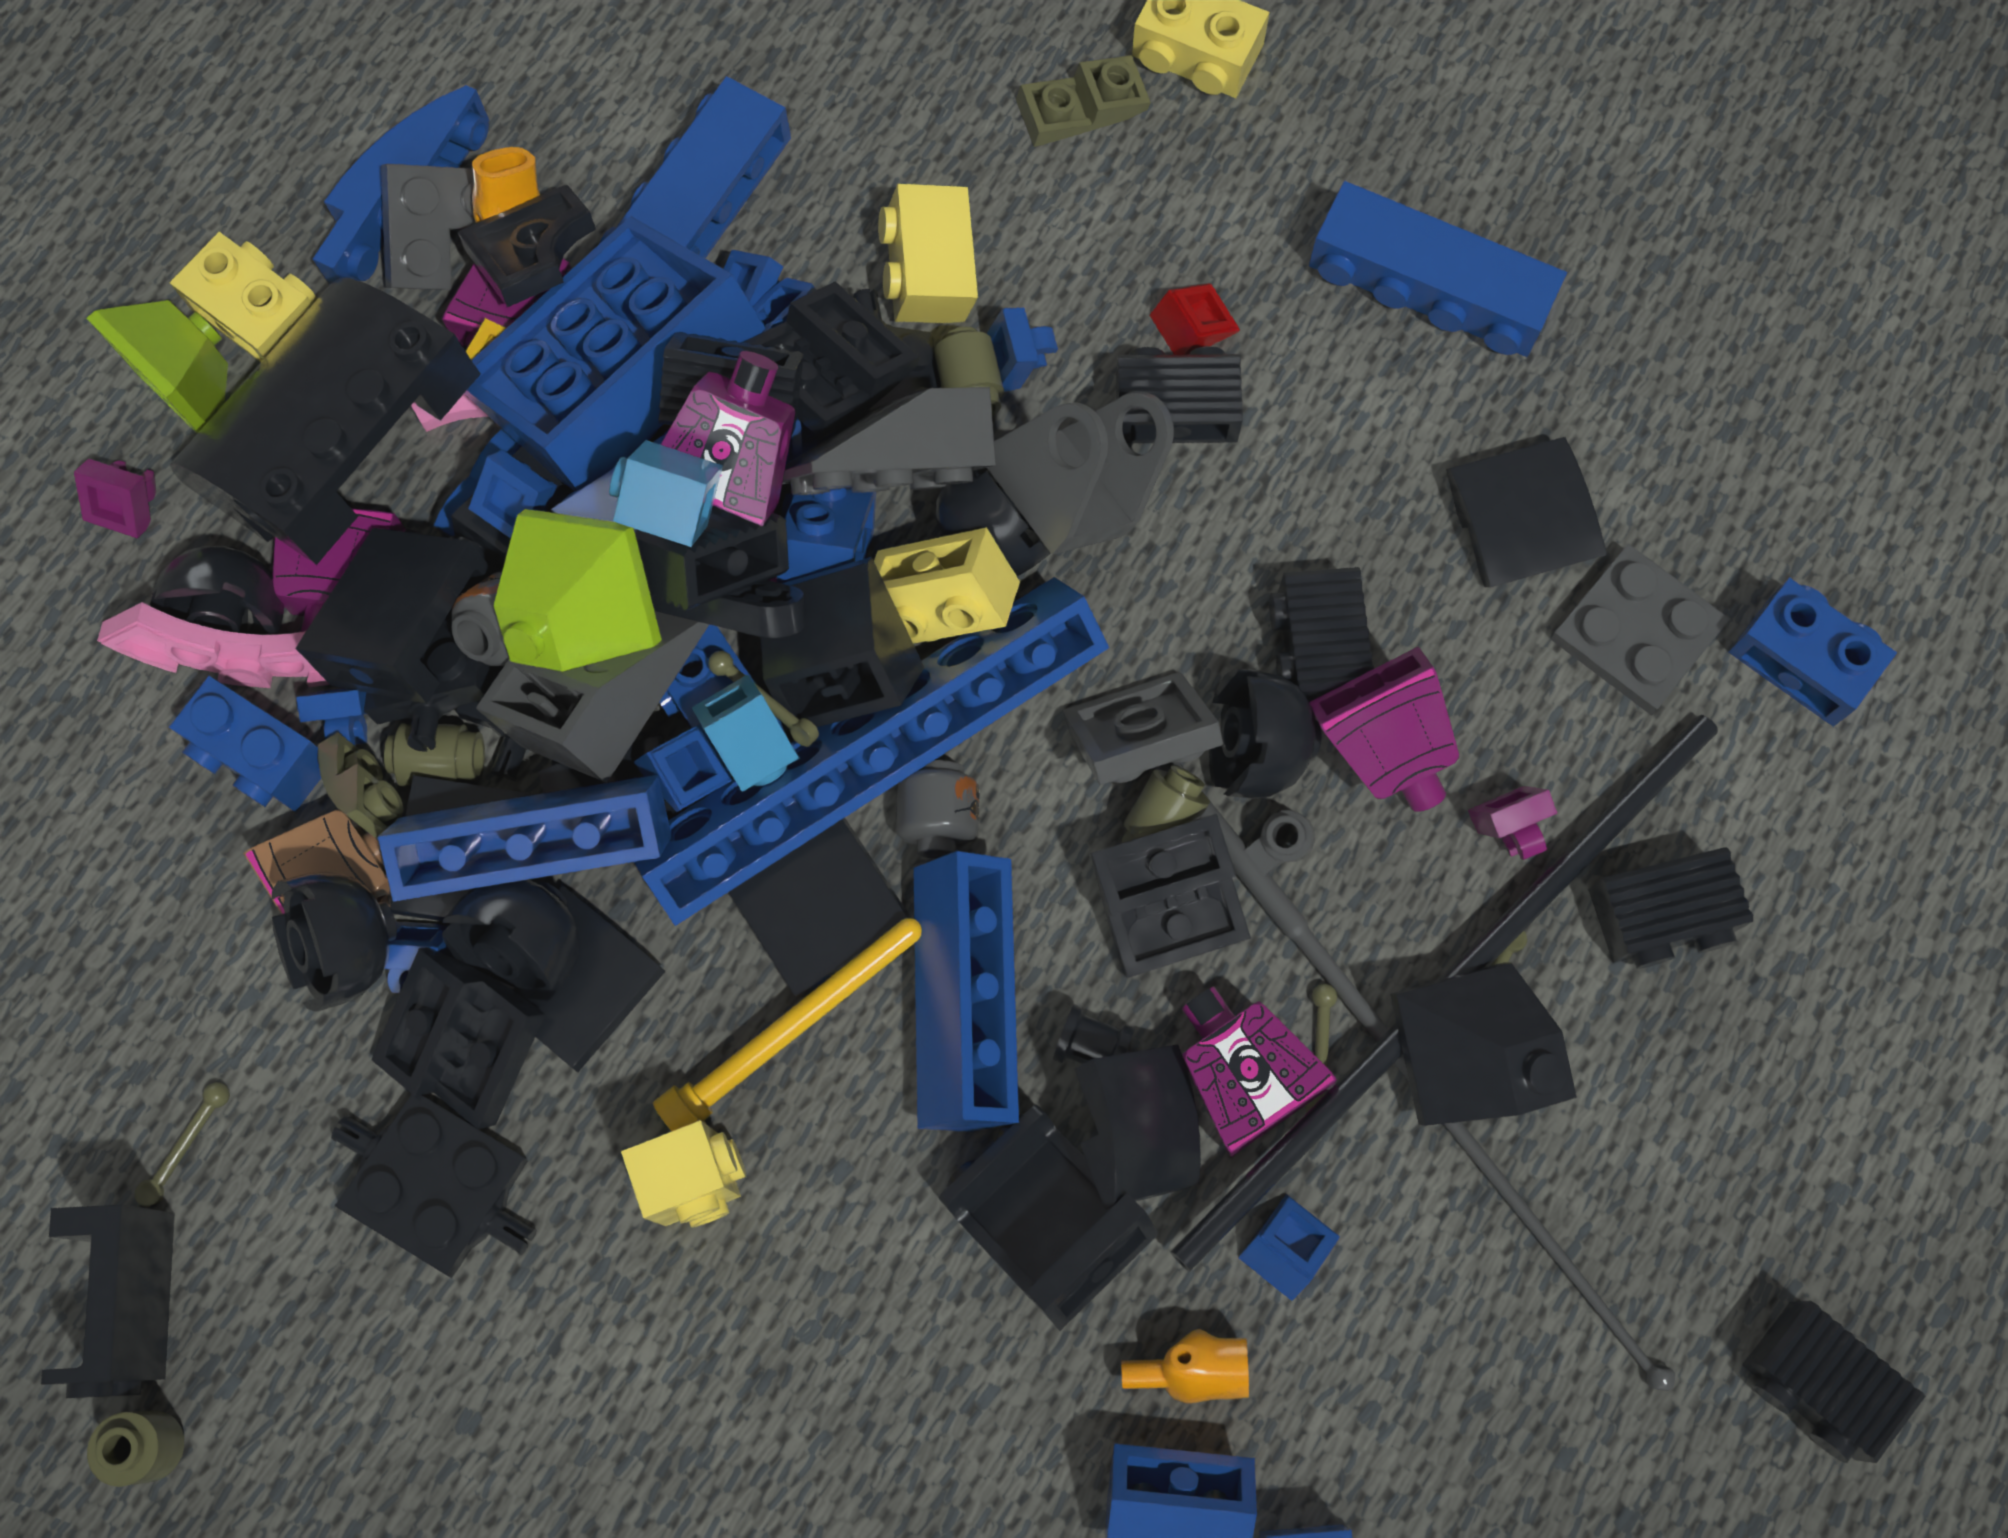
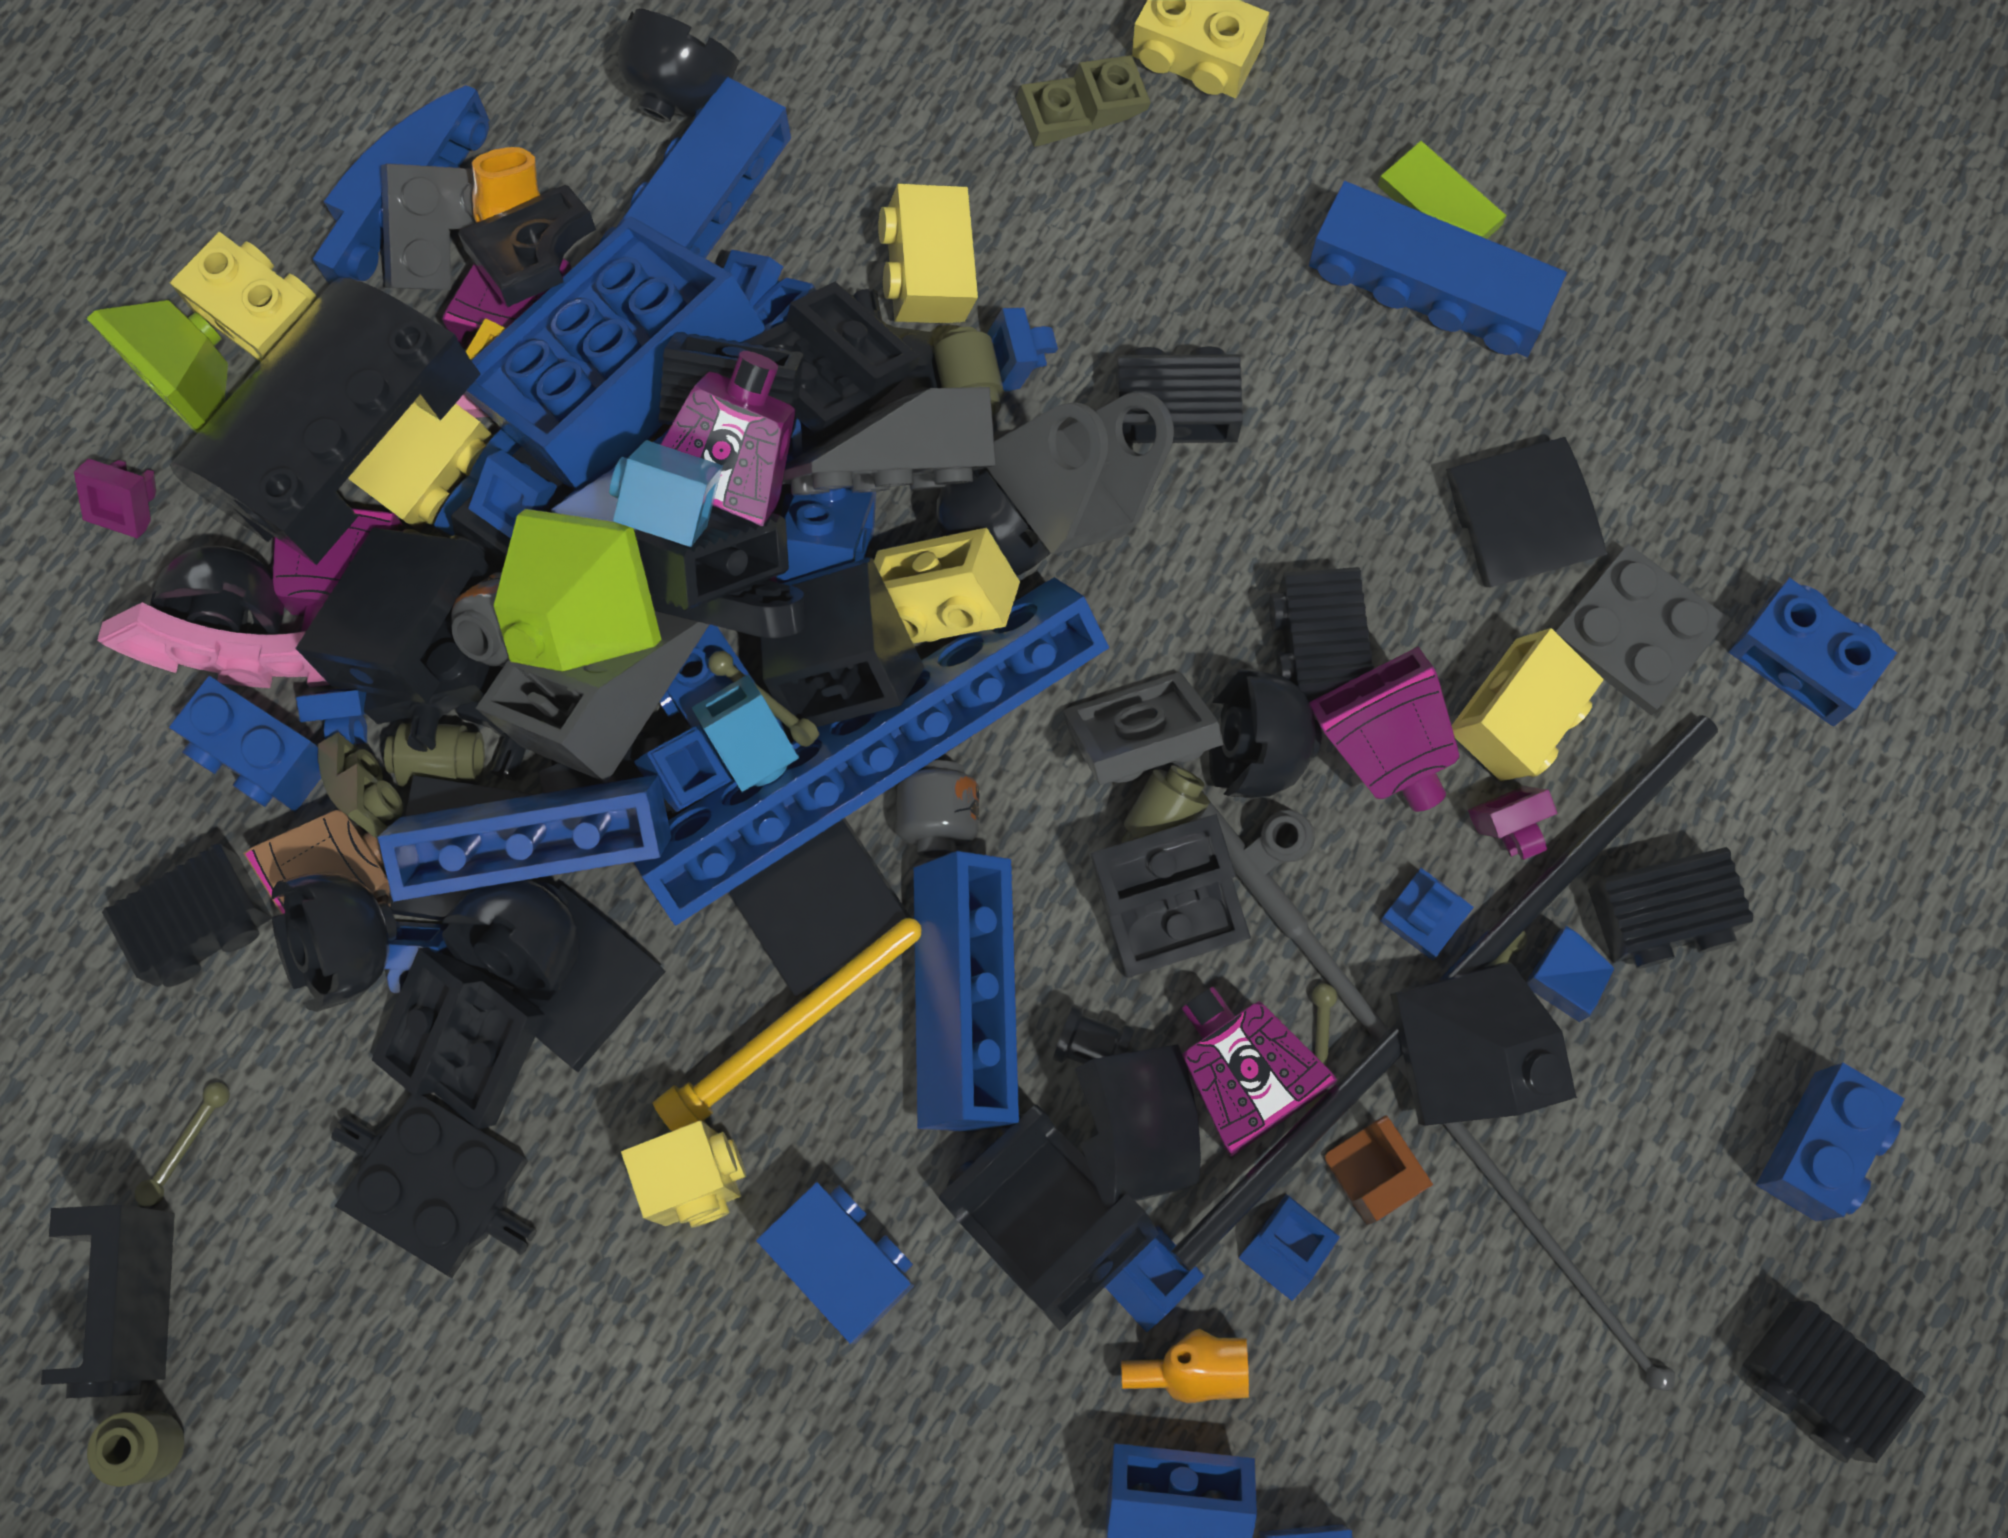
red slope [1149,283,1240,355] -> none
none -> black brick [102,844,272,987]
none -> light yellow brick [348,402,494,532]
none -> black cylinder [618,8,739,122]
none -> blue brick [756,1182,915,1344]
none -> blue slope [1105,1226,1204,1332]
none -> dark orange panel [1324,1115,1433,1225]
none -> lime tile [1378,141,1507,239]
none -> blue tile [1380,868,1474,961]
none -> light yellow brick [1452,628,1604,781]
none -> blue slope [1526,926,1614,1022]
none -> blue brick [1756,1062,1905,1222]

